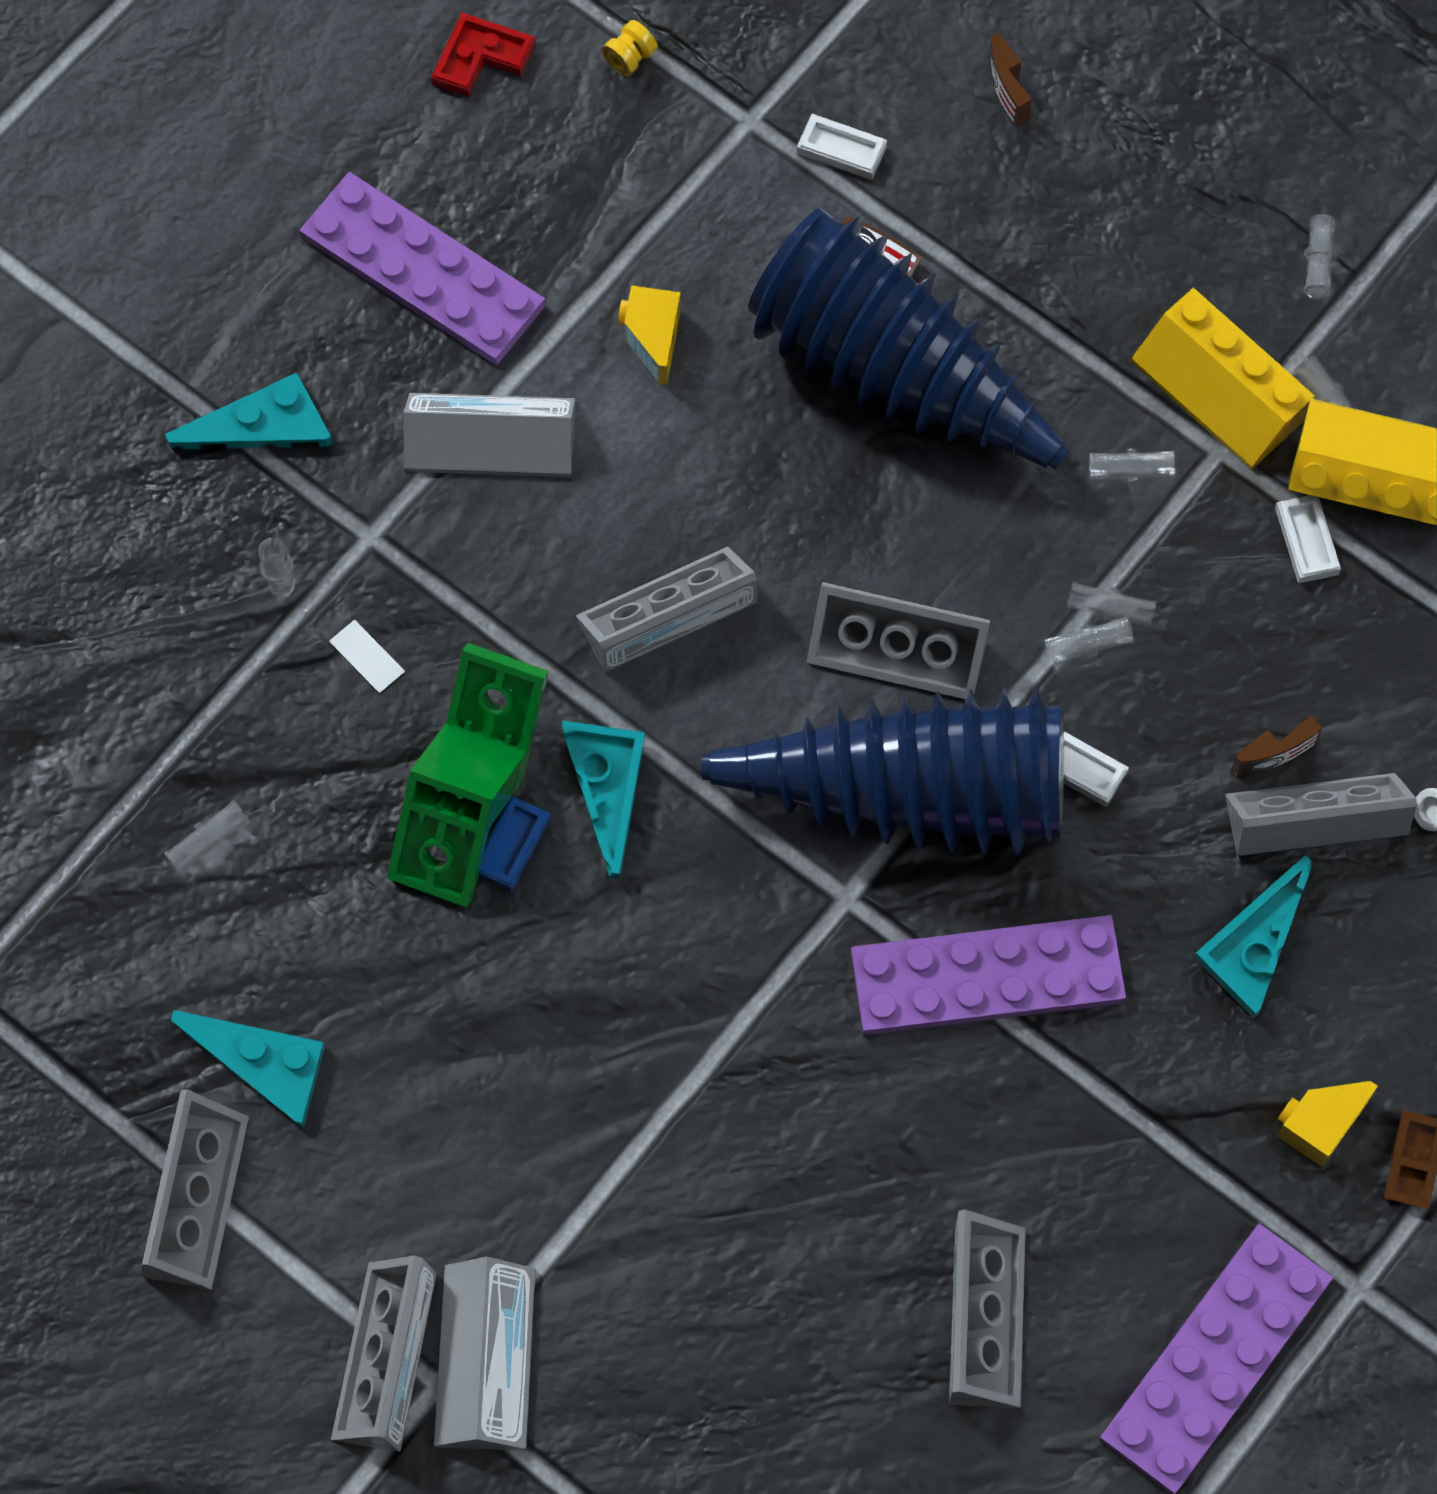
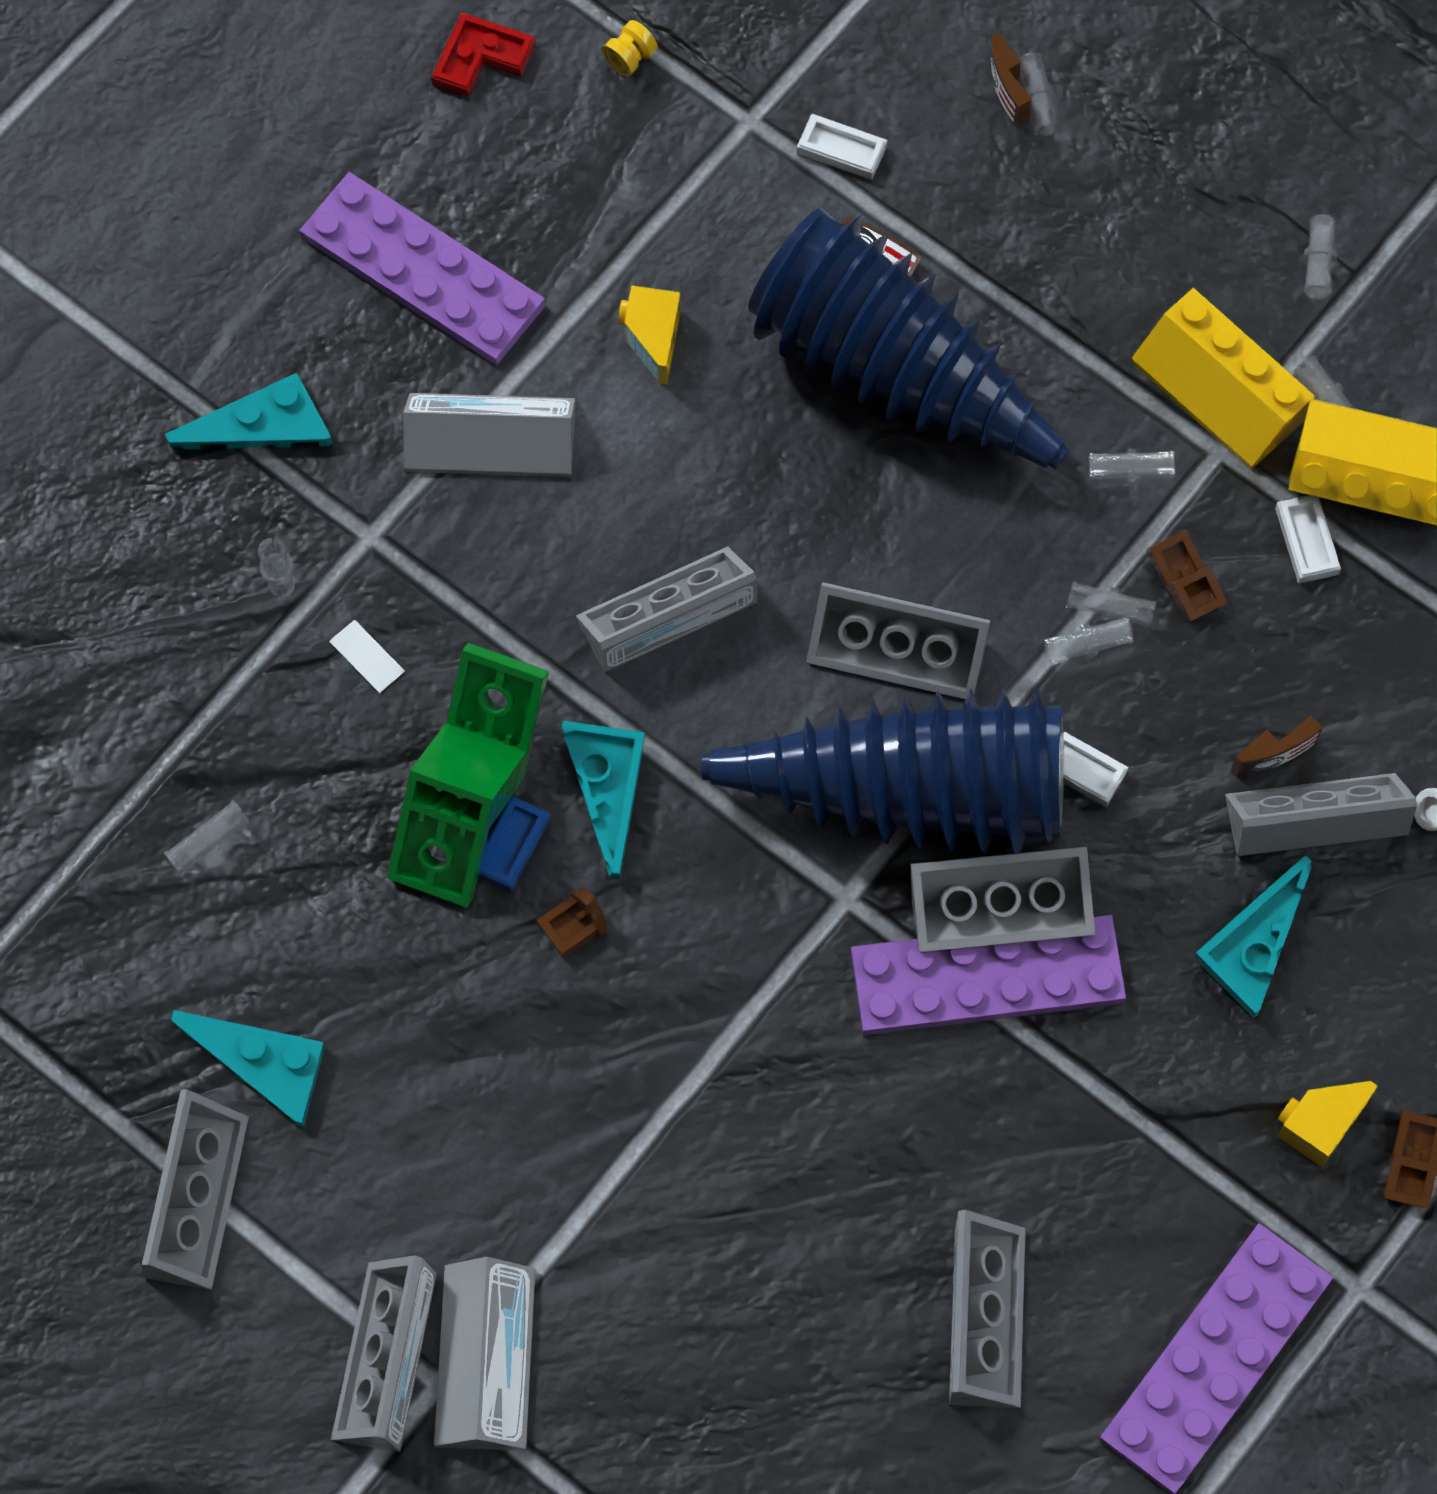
none -> reddish brown tile [536,888,608,959]
none -> light grey slope [911,847,1095,952]
none -> clear pin [1019,52,1060,137]
none -> reddish brown slope [1146,530,1228,622]

